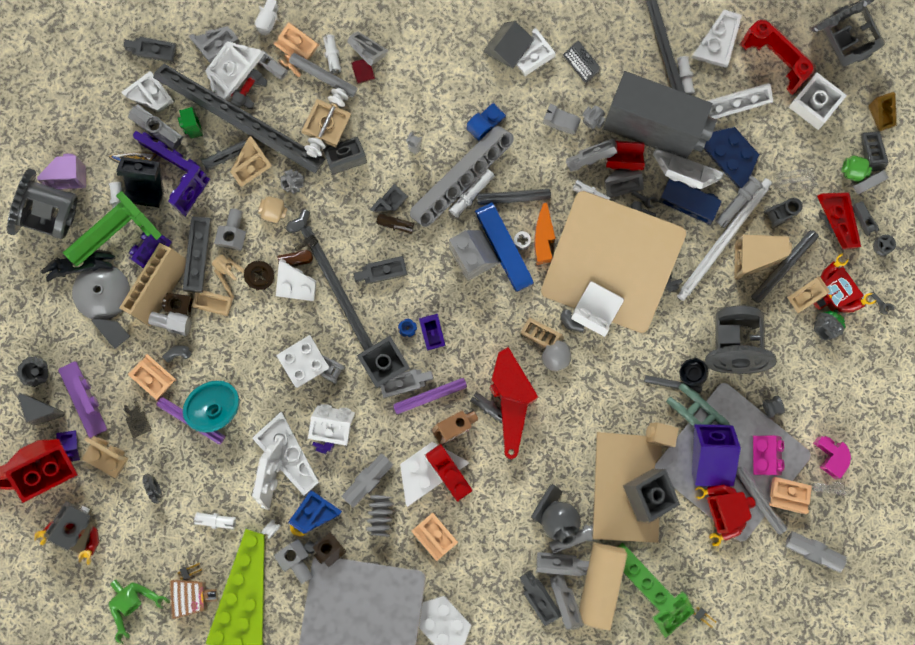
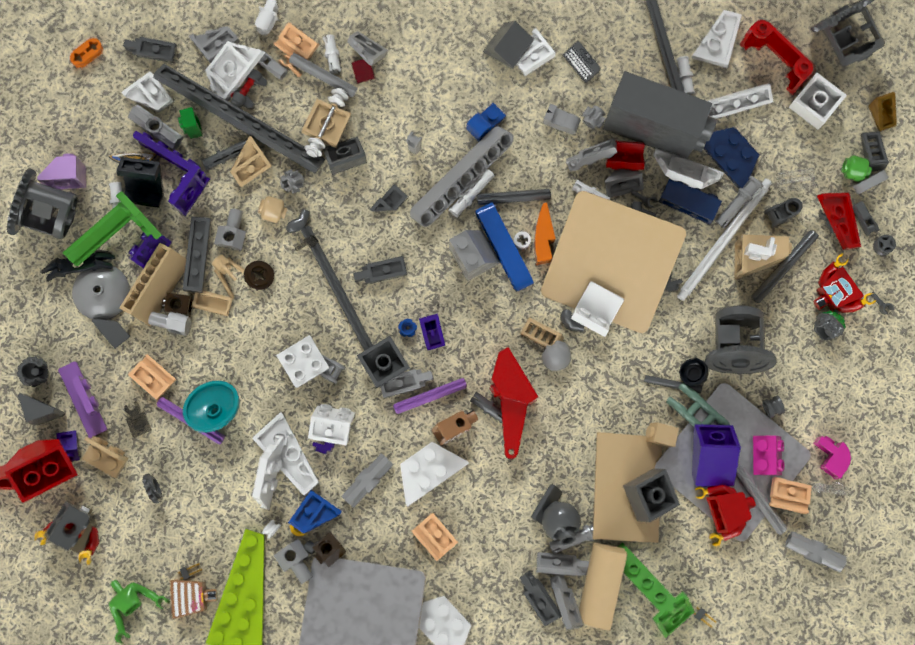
dark grey arm [162,345,192,363] -> none
white pin [194,512,236,530] -> none
white wing [276,259,317,301] -> none
reddish brown bar [277,250,313,267] -> none
light grey piece [366,495,395,537] -> none
dark brown axle [376,214,415,234] -> none
red plate [425,443,473,502] -> none
tan plate [788,276,830,313] -> none
none -> orange beam [70,38,103,68]
none -> white bracket [744,237,777,261]

